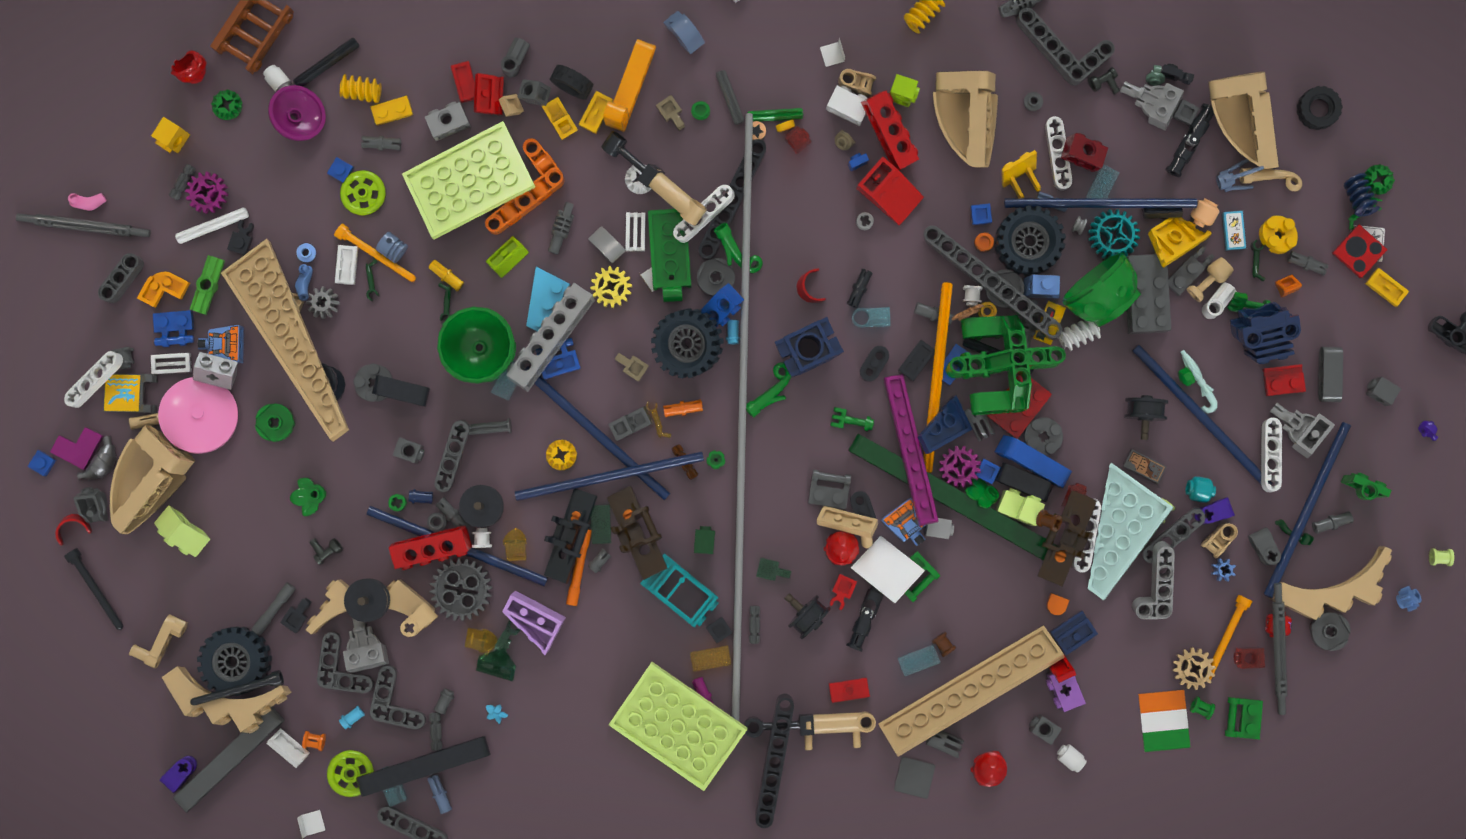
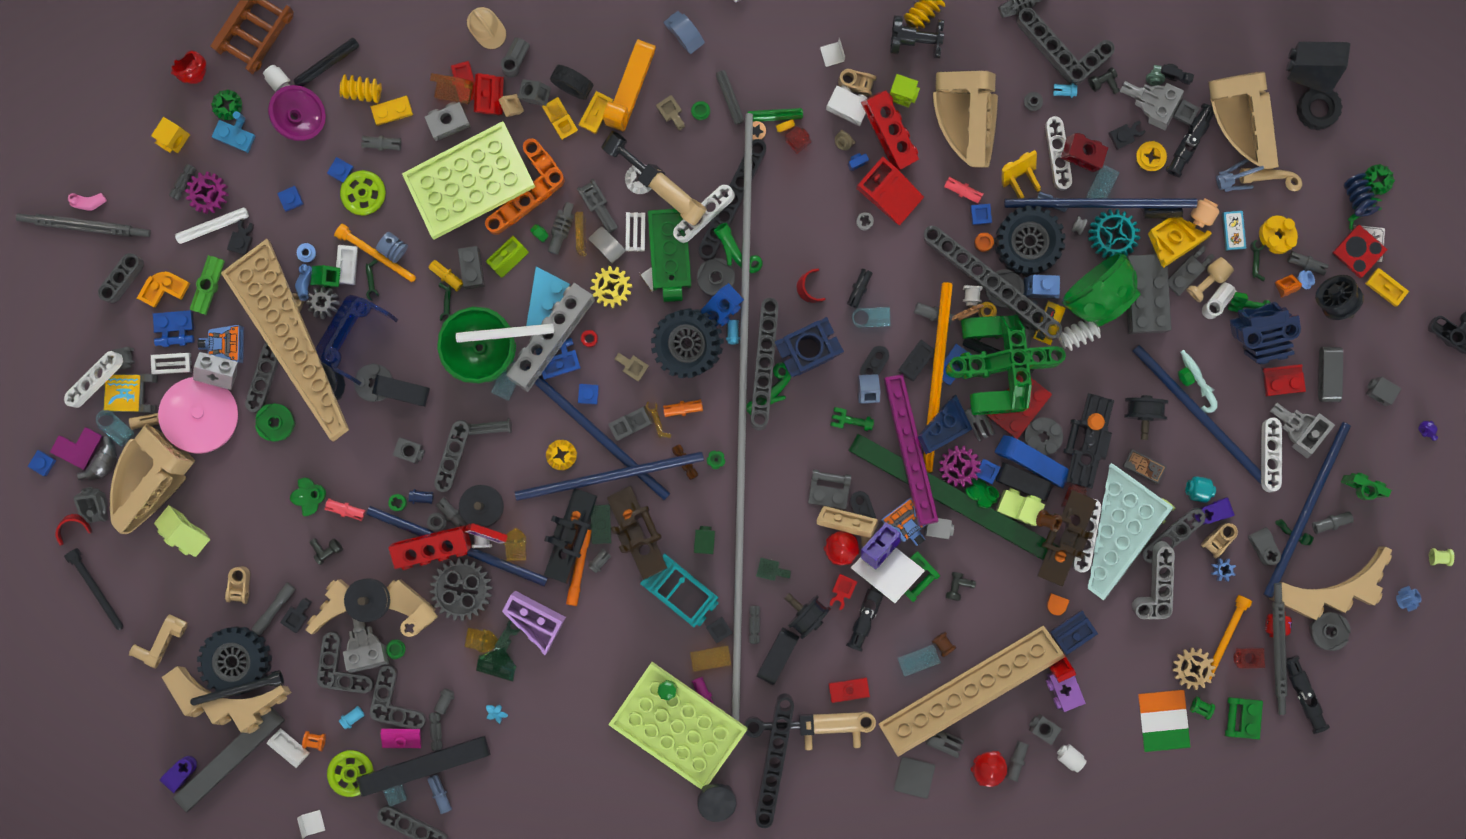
none -> clear light blue piece [96,410,134,447]
none -> dark azure plate [212,111,256,153]
none -> tan piece [225,566,250,604]
none -> dark grey beam [245,343,279,413]
none -> blue plate [277,186,304,212]
none -> green brick [310,265,341,288]
none -> clear blue windscreen [315,295,398,385]
none -> coral pin [324,498,366,522]
none -> dark pink plate [380,729,422,748]
none -> green plate [386,639,406,659]
none -> clear orange panel [430,73,474,104]
none -> white piece [456,324,554,343]
none -> dark grey brick [458,246,485,290]
none -> red tile [464,523,508,544]
none -> tan piece [467,7,506,49]
none -> green tile [530,224,549,243]
none -> clear yellow tile [575,212,586,256]
none -> dark grey connector [577,179,618,233]
none -> blue plate [578,384,599,405]
none -> red axle [581,330,598,347]
none -> green tile [657,680,677,701]
none -> black tile [697,784,736,822]
none -> dark grey beam [750,298,779,431]
none -> black beam [756,627,800,685]
none -> sand blue brick [858,374,880,403]
none -> dark purple brick [861,522,901,569]
none -> black piece [890,15,944,58]
none -> coral pin [944,176,984,204]
none -> pearl dark grey piece [945,572,976,601]
none -> dark grey pin [1006,741,1029,782]
none -> medium azure pin [1053,83,1077,98]
none -> black piece [1063,393,1114,489]
none -> black plate [1108,121,1146,150]
none -> yellow gear [1136,141,1167,172]
none -> black slope [1286,42,1351,95]
none -> black piece [1286,655,1330,734]
none -> light blue plate [1297,270,1315,289]
none -> black wheel [1315,275,1364,320]

